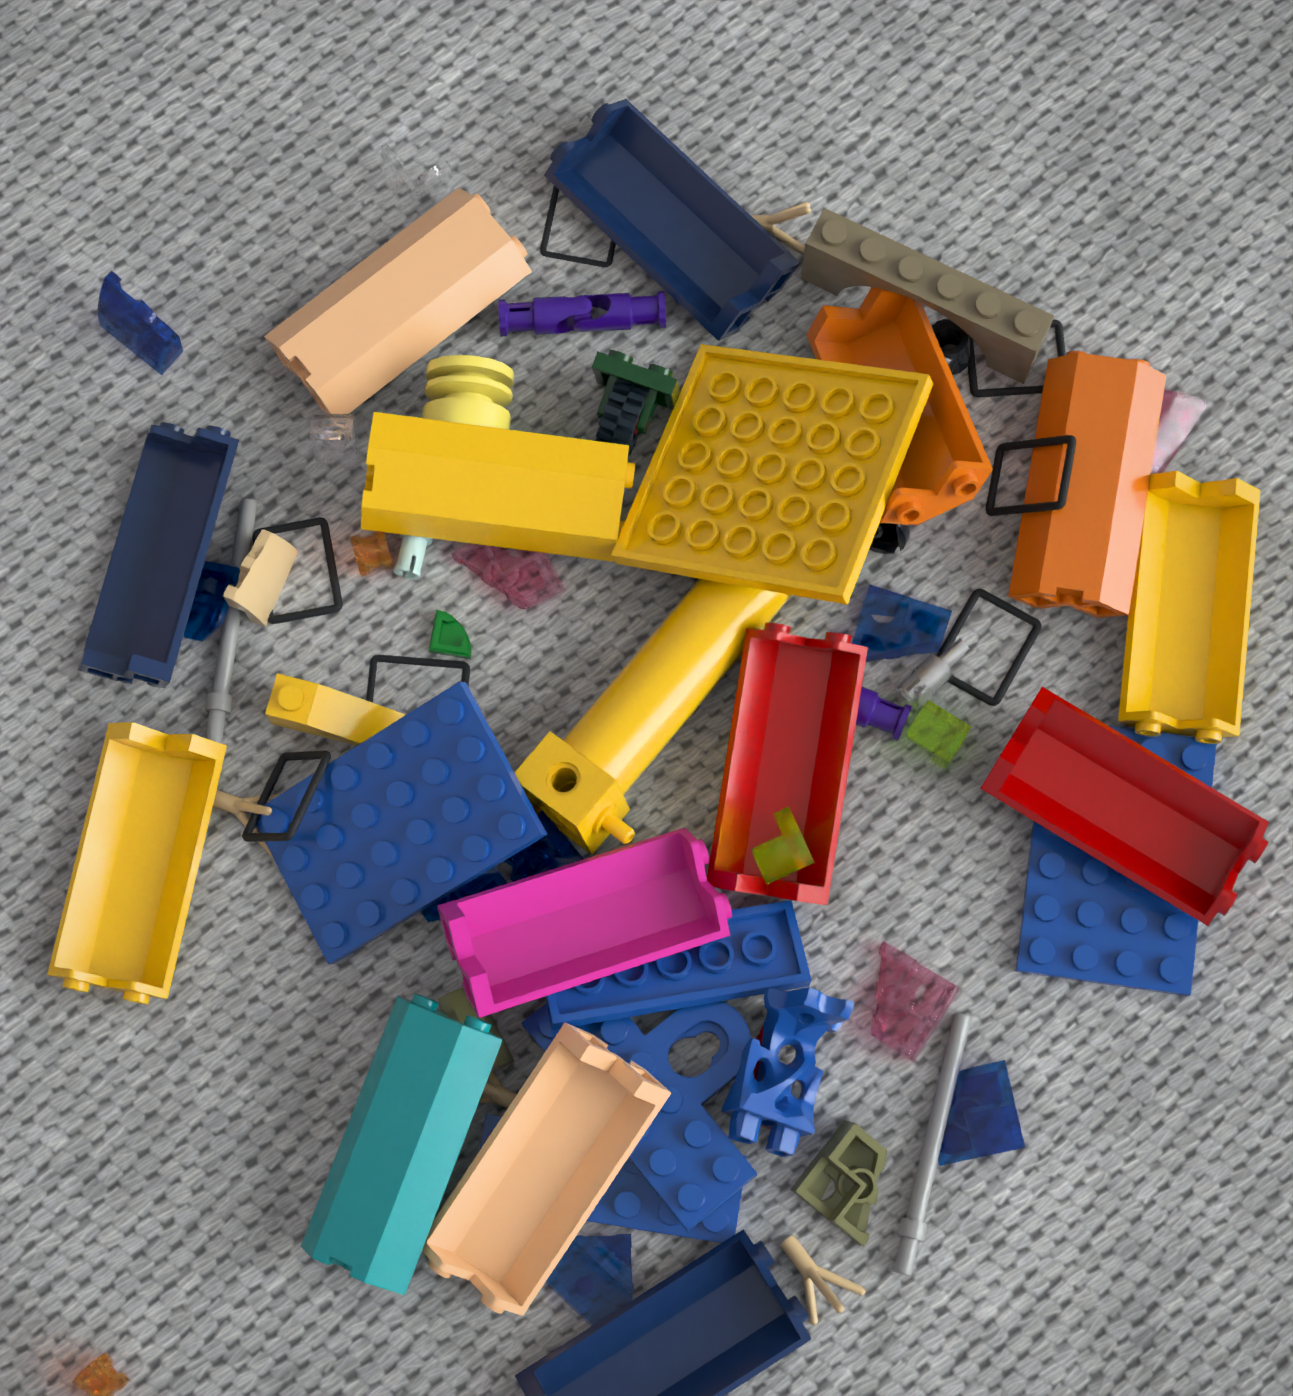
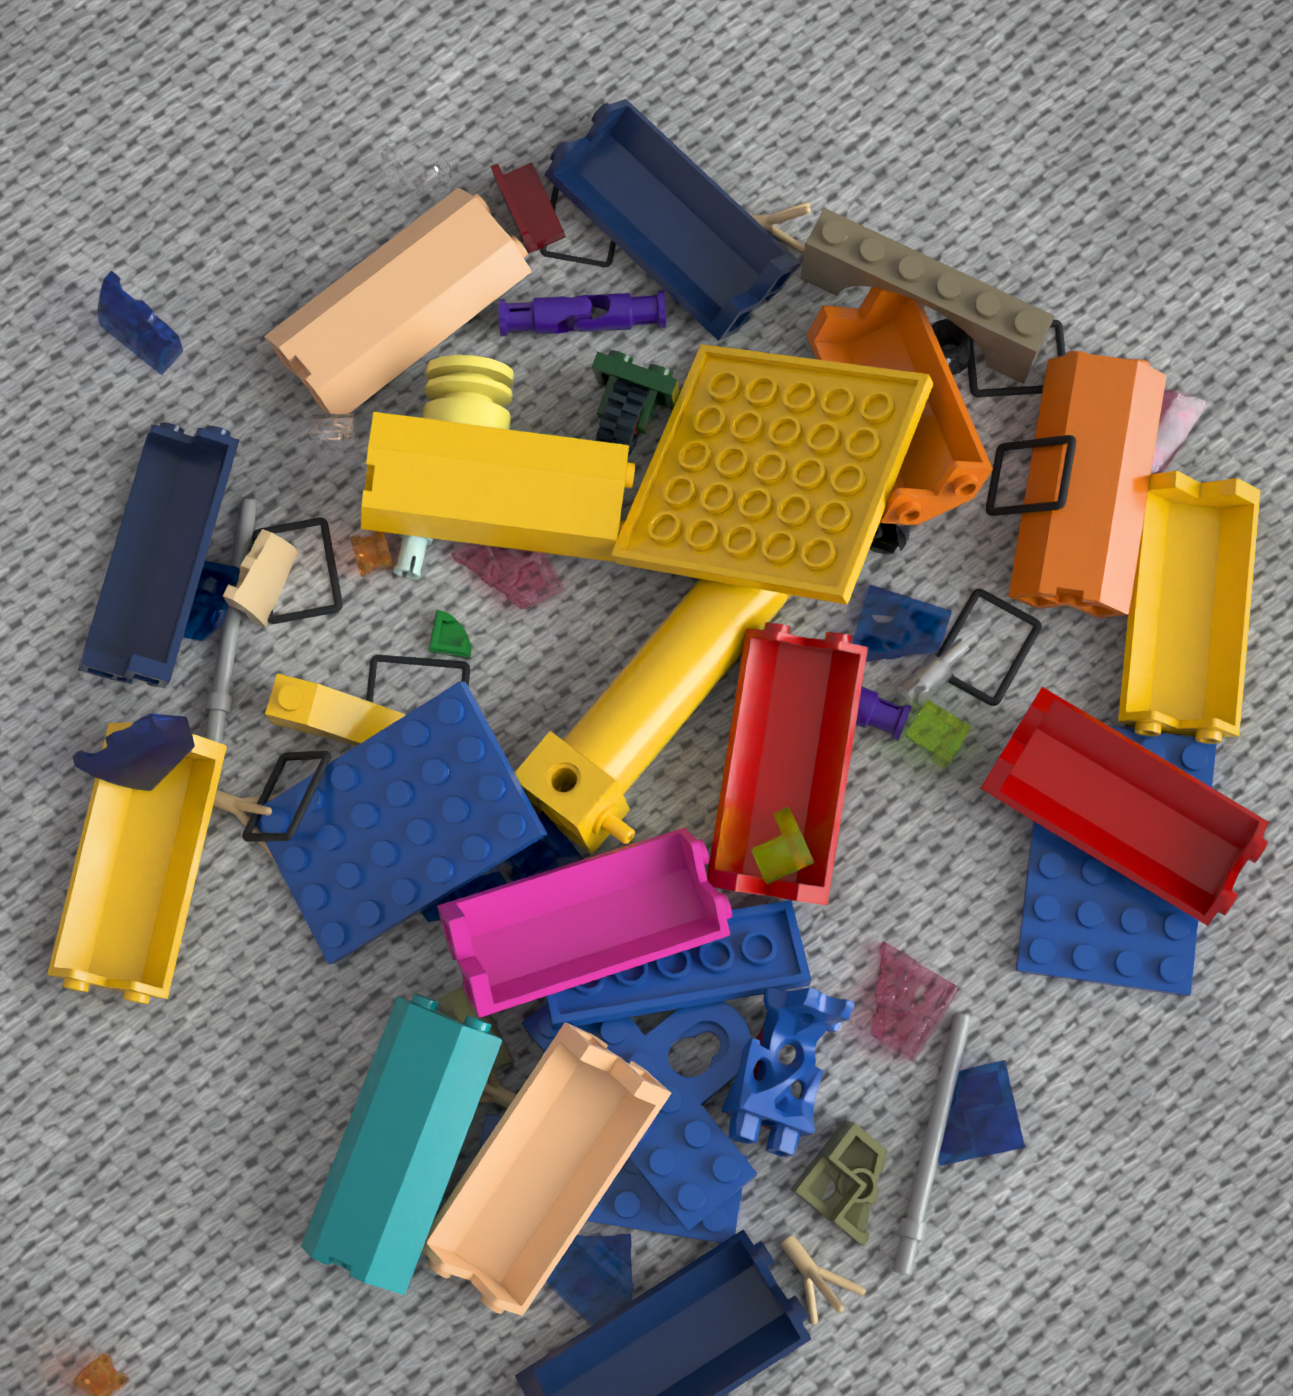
none -> clear blue slope [72,713,195,791]
none -> dark red panel [490,162,566,254]

